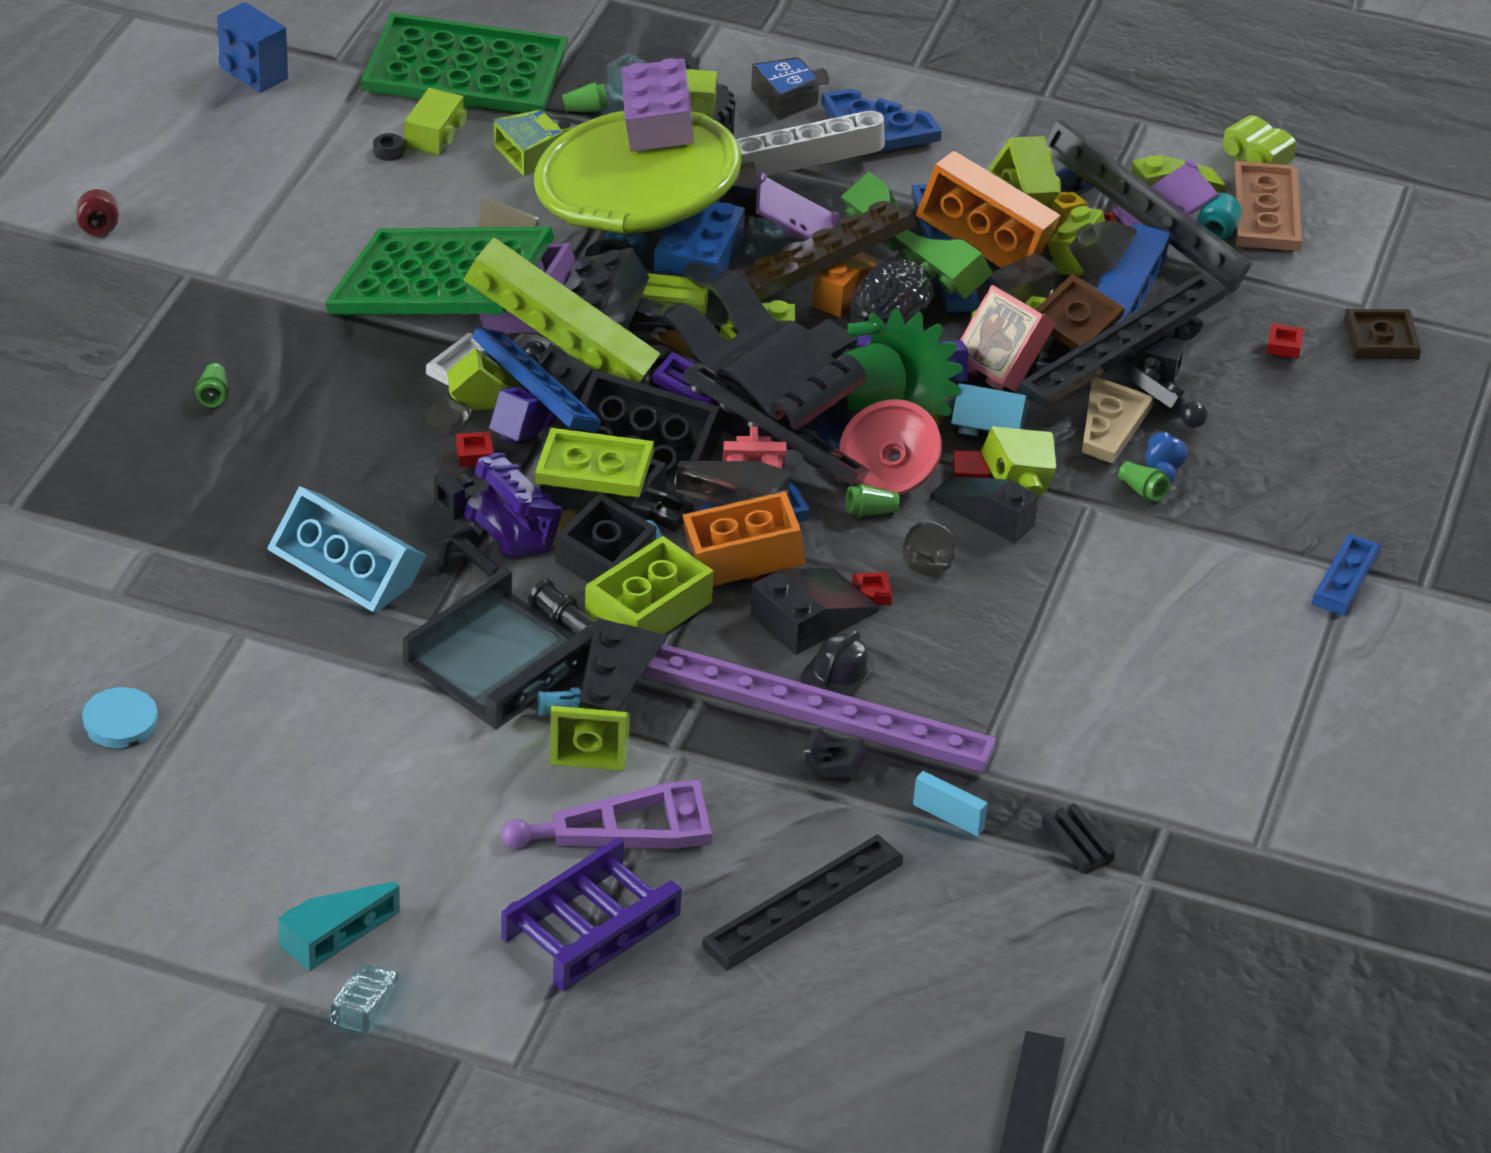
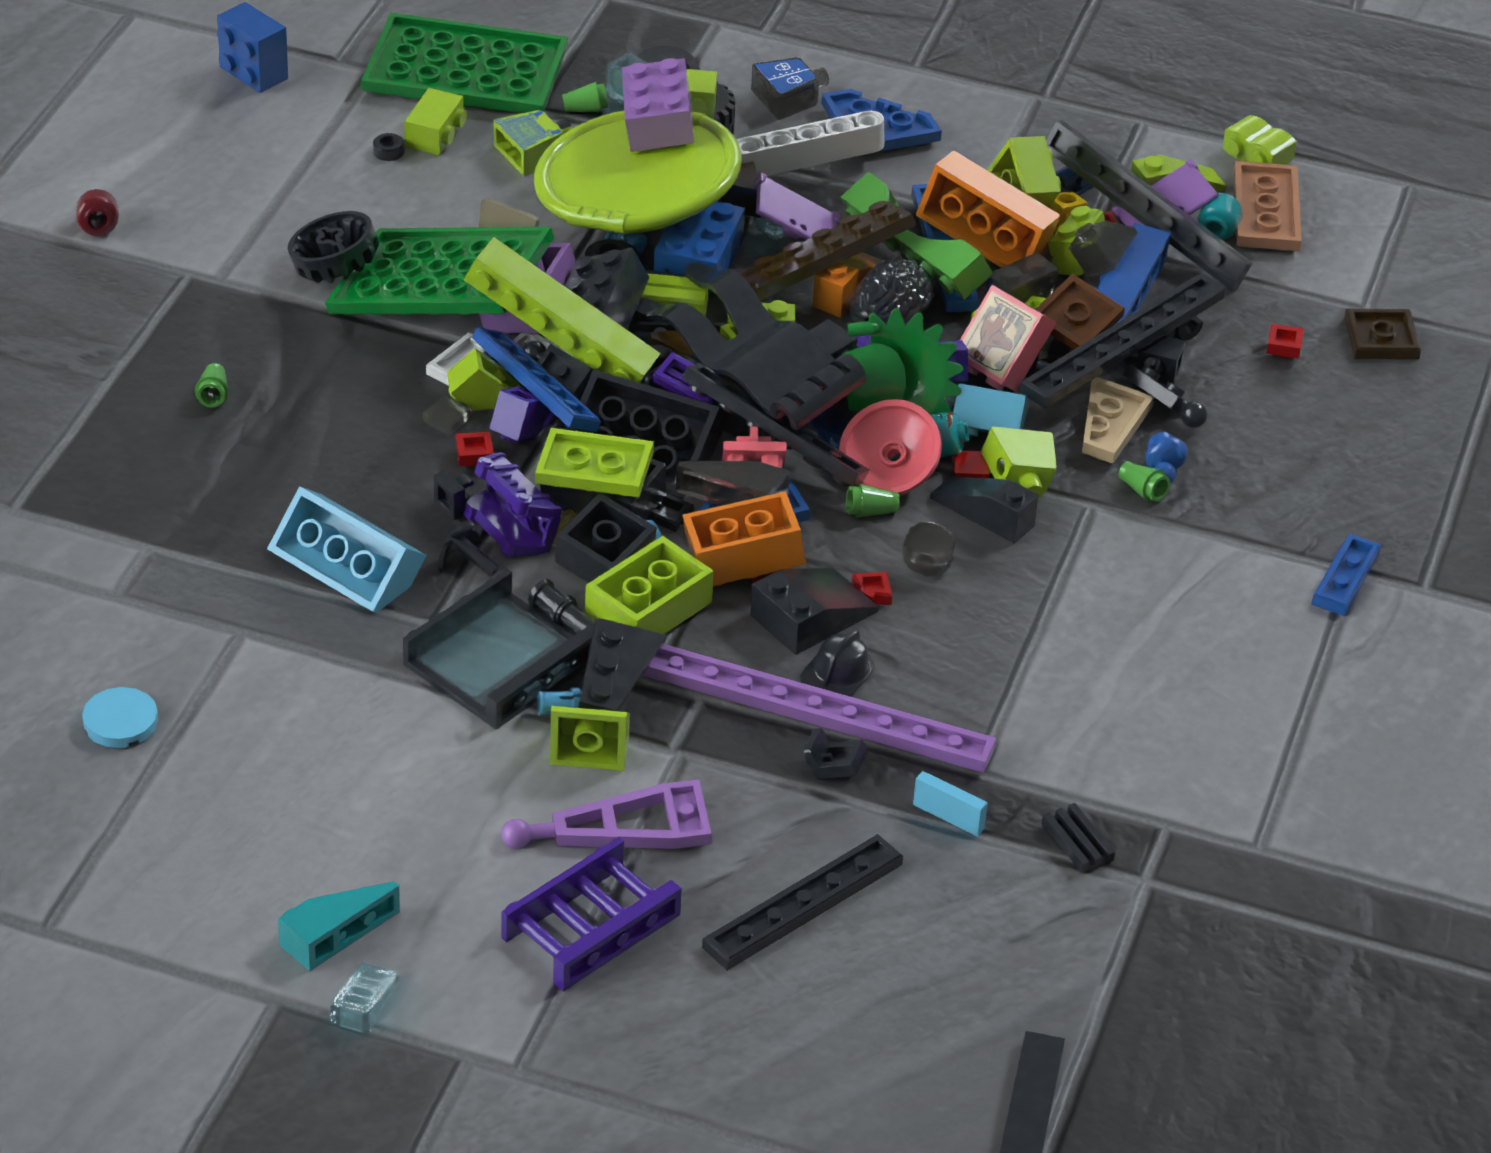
none -> black gear [287,211,379,284]
none -> teal head [931,412,969,458]

